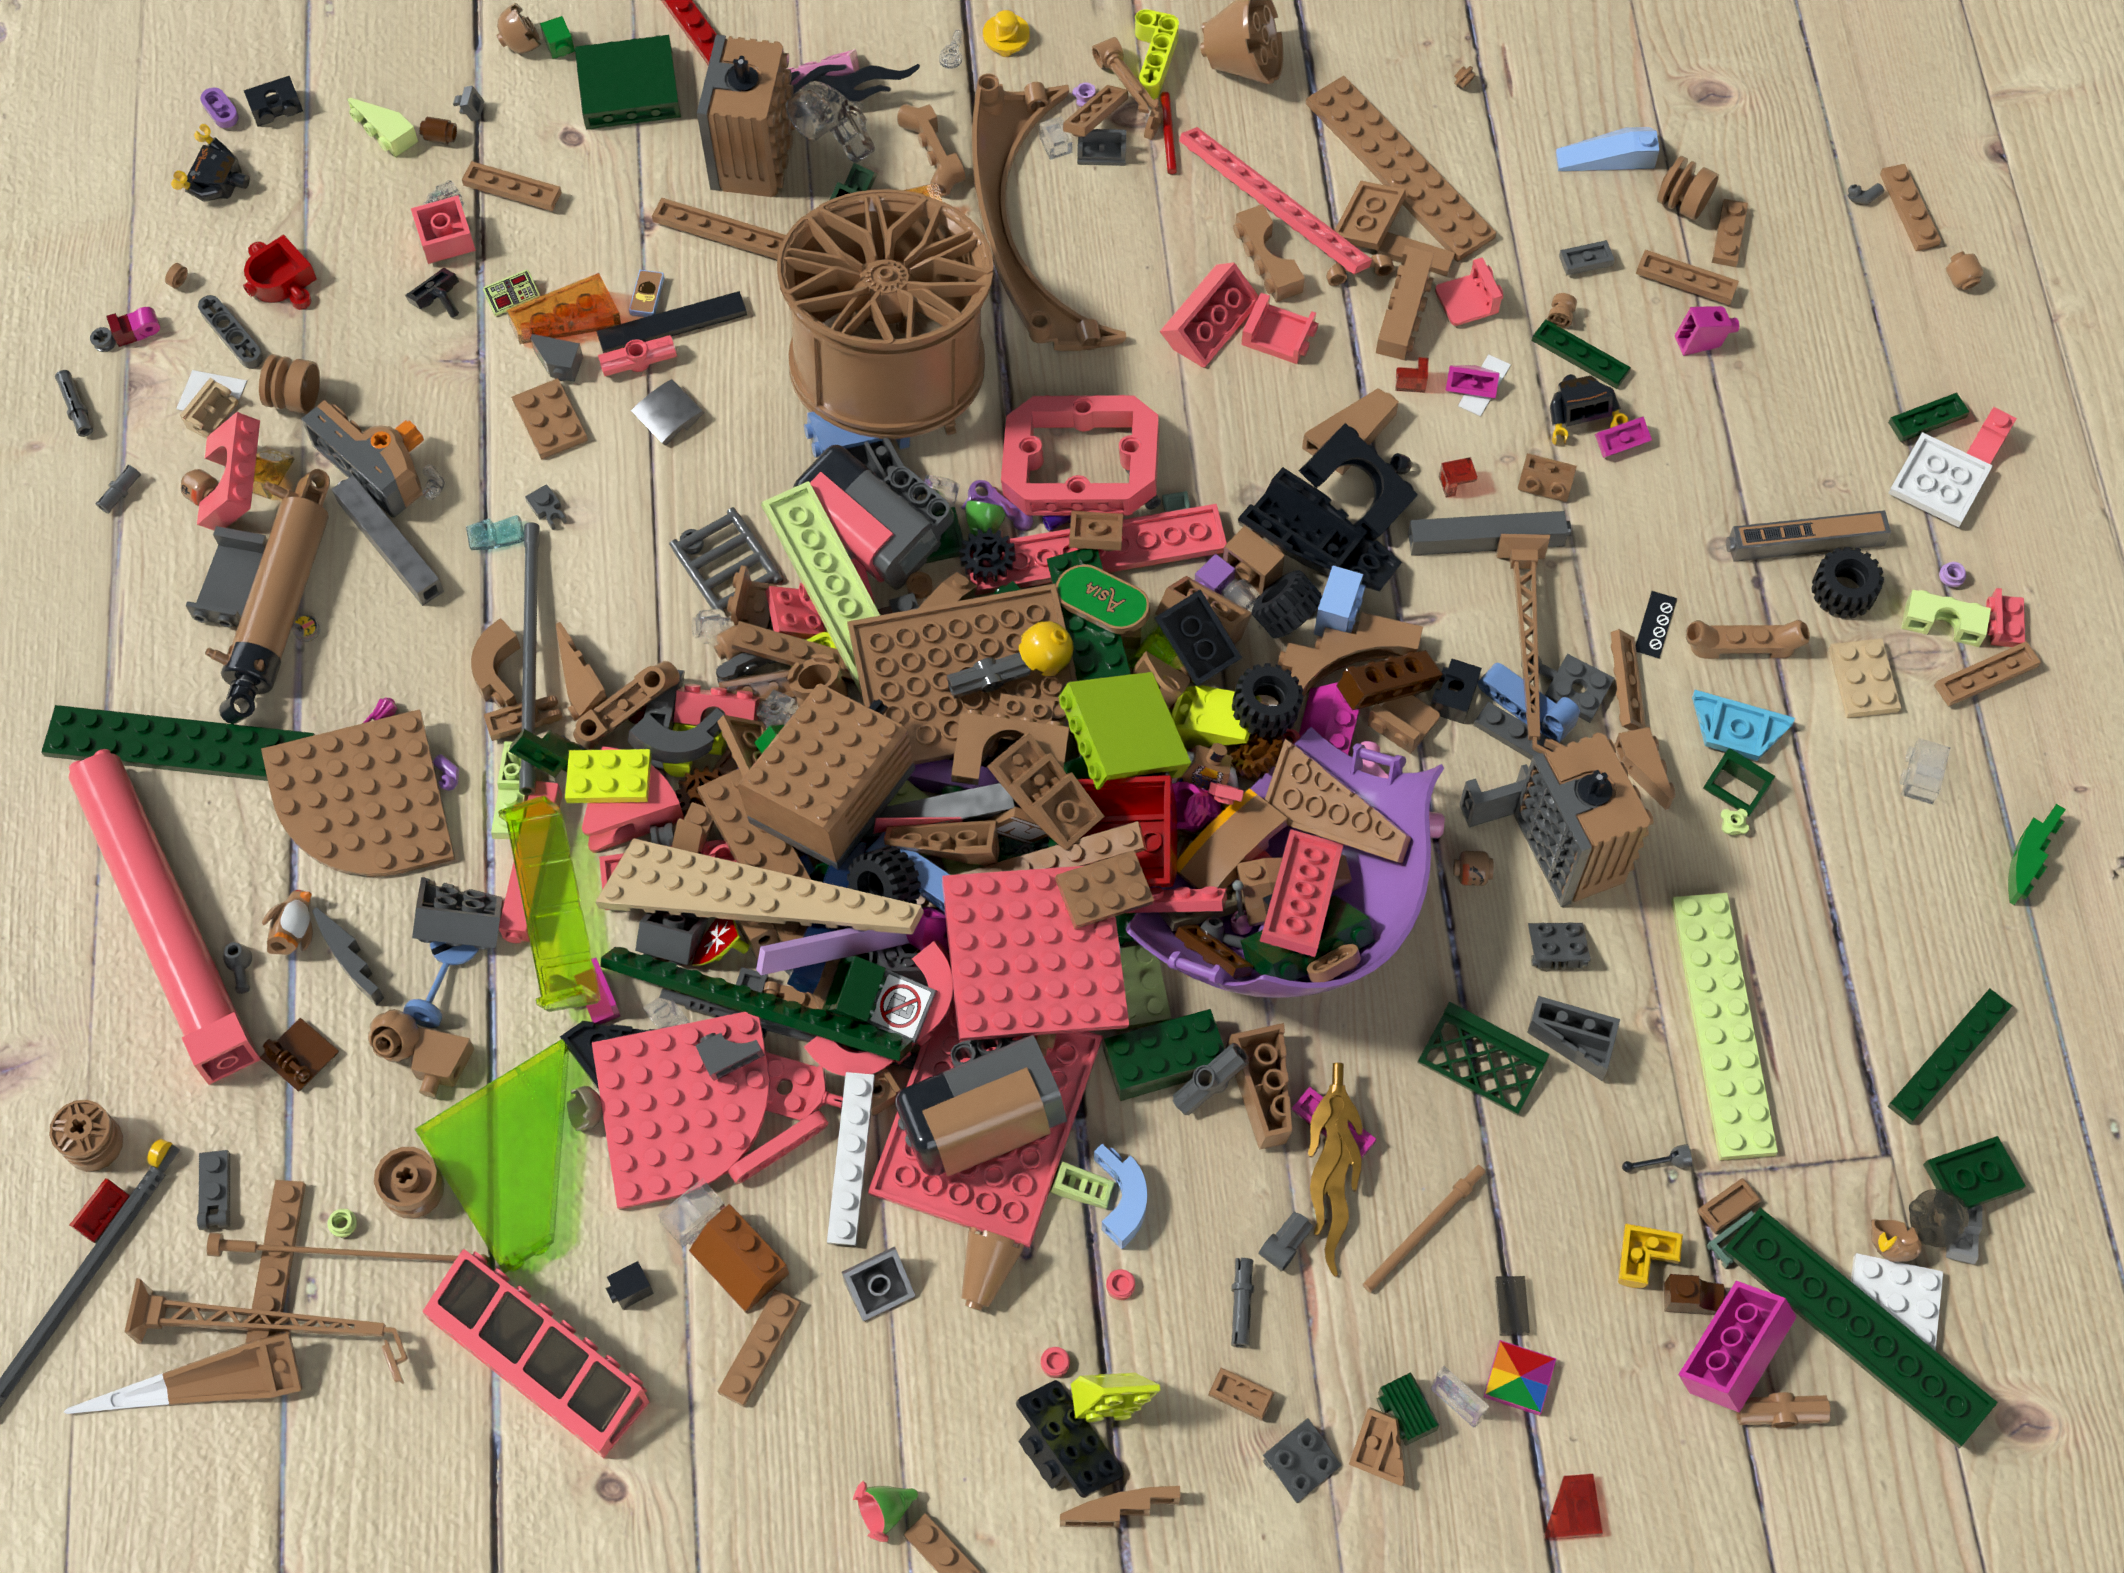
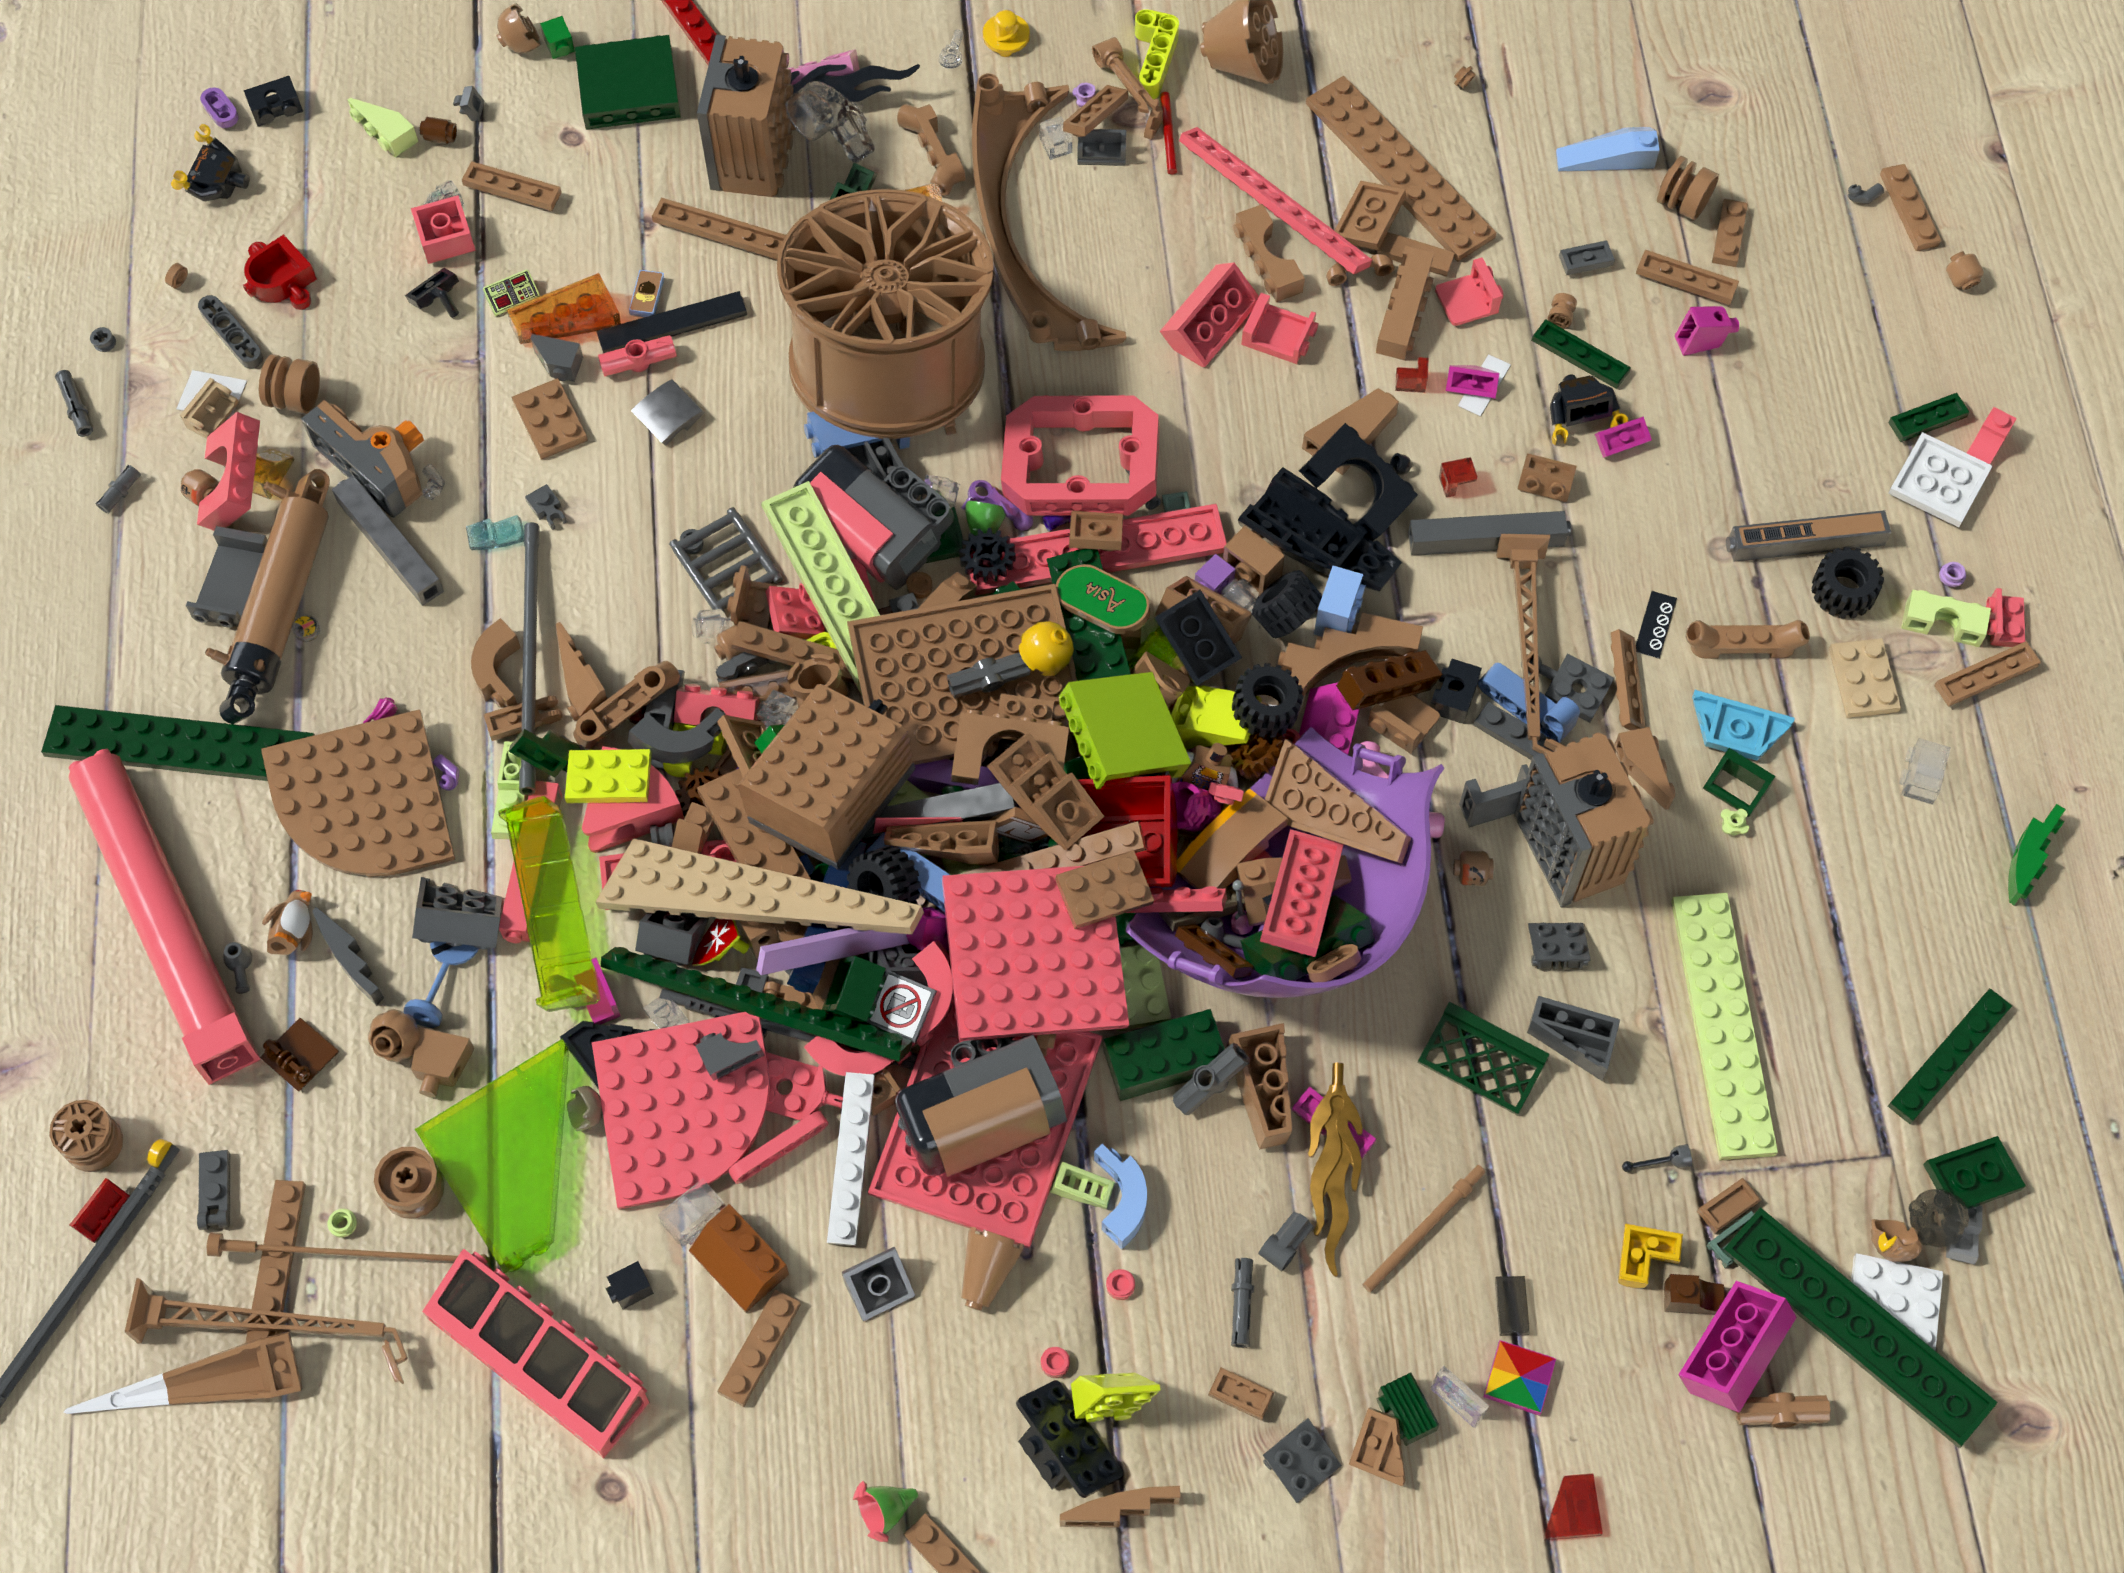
leg [106,307,160,347] -> none

